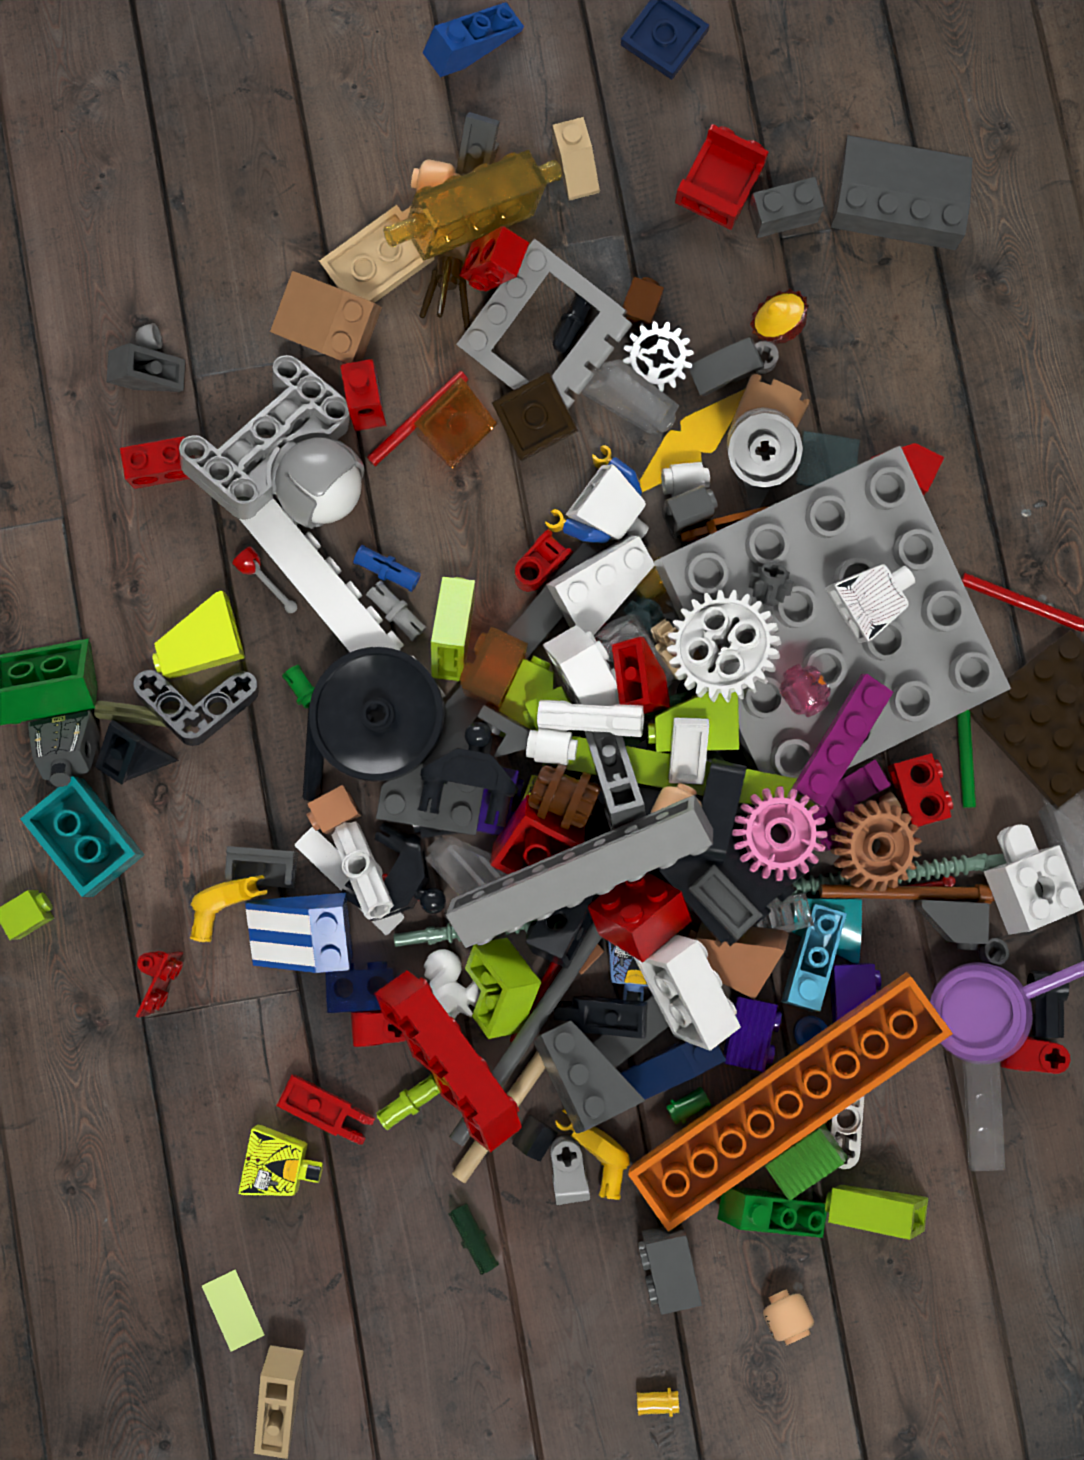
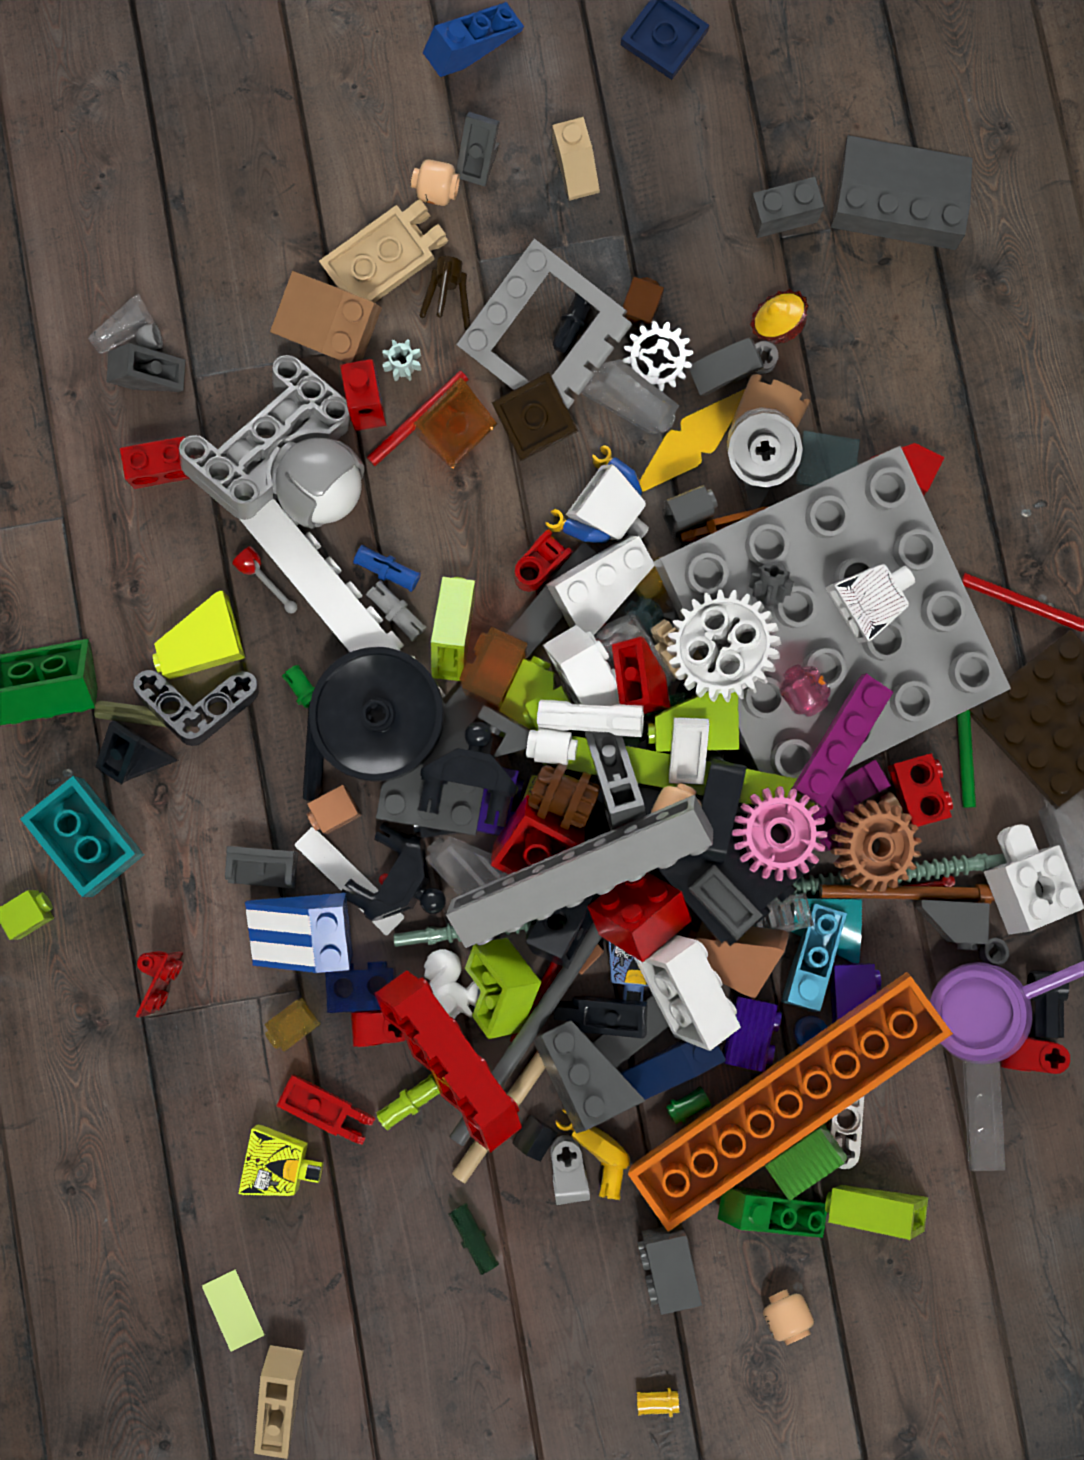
dark grey torso [28,711,100,787] -> none
yellow arm [190,875,267,942] -> none
white piece [332,821,394,920] -> none
clear yellow brick [383,150,562,261] -> none
red brick [459,226,529,292] -> none
white brick [661,462,710,497] -> none
red panel [675,124,769,230] -> none
none -> clear slope [88,294,156,354]
none -> clear yellow brick [264,998,321,1052]
none -> light aqua gear [382,339,422,381]

